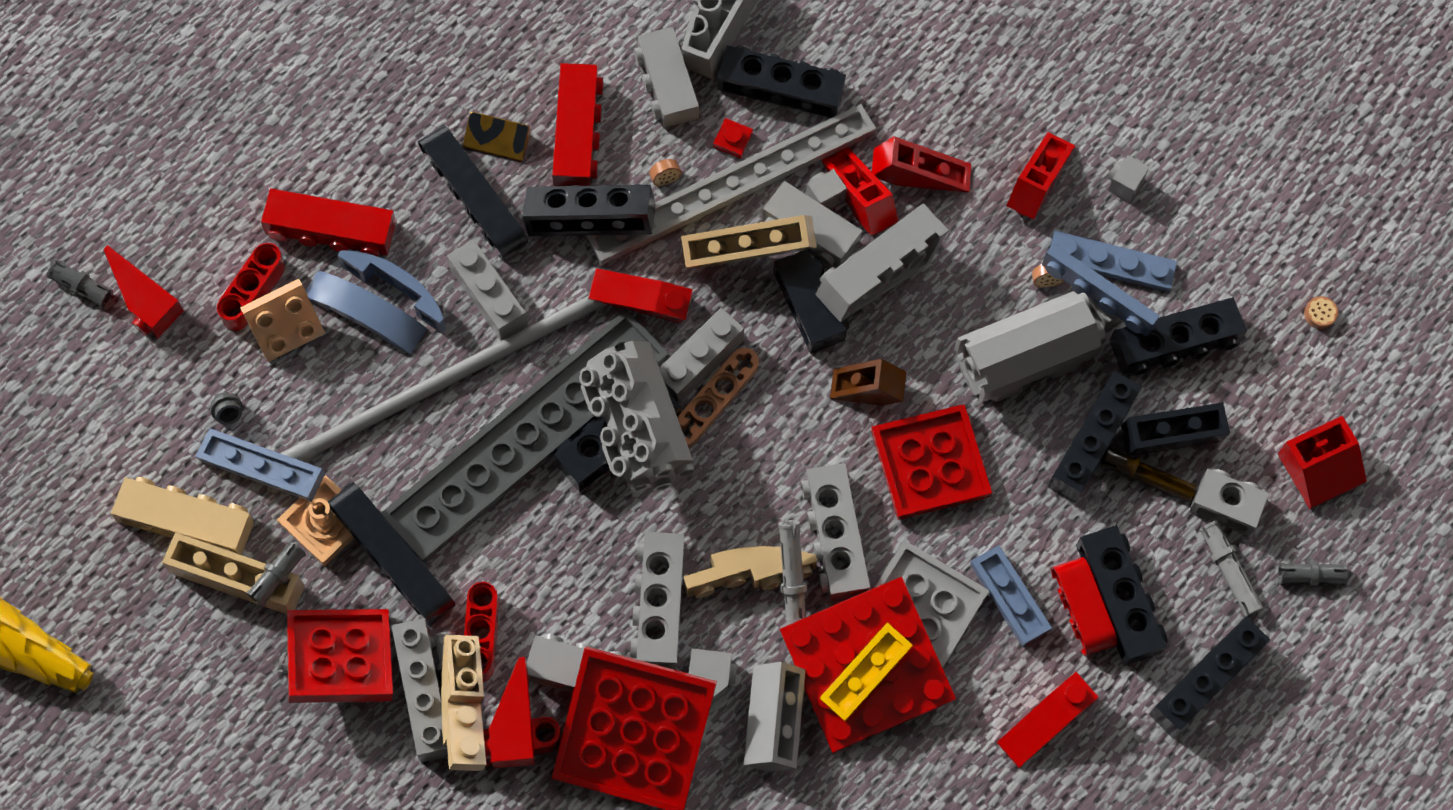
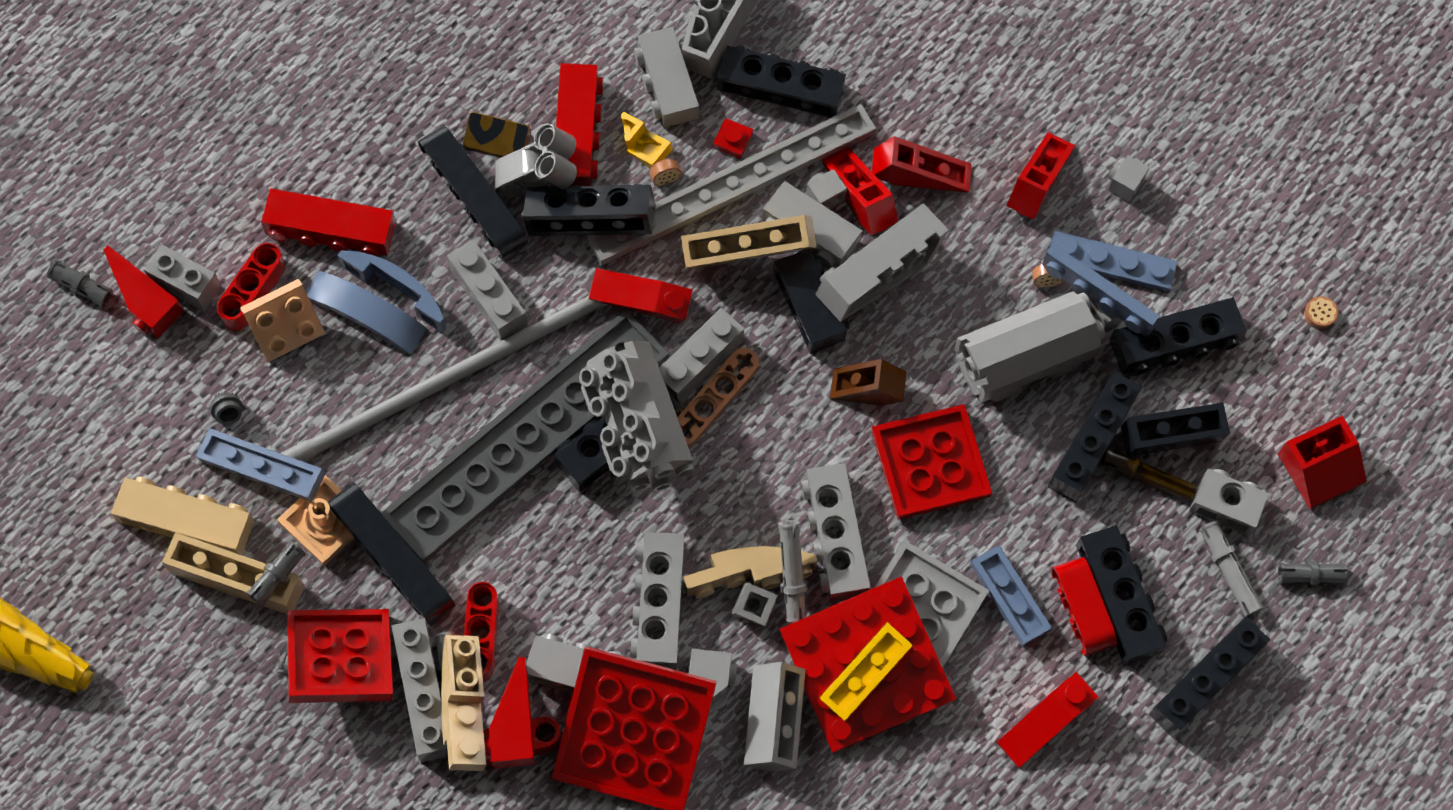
none -> light grey brick [144,244,222,312]
none -> light grey piece [495,123,577,197]
none -> yellow slope [621,112,673,169]
none -> light grey plate [731,583,778,626]

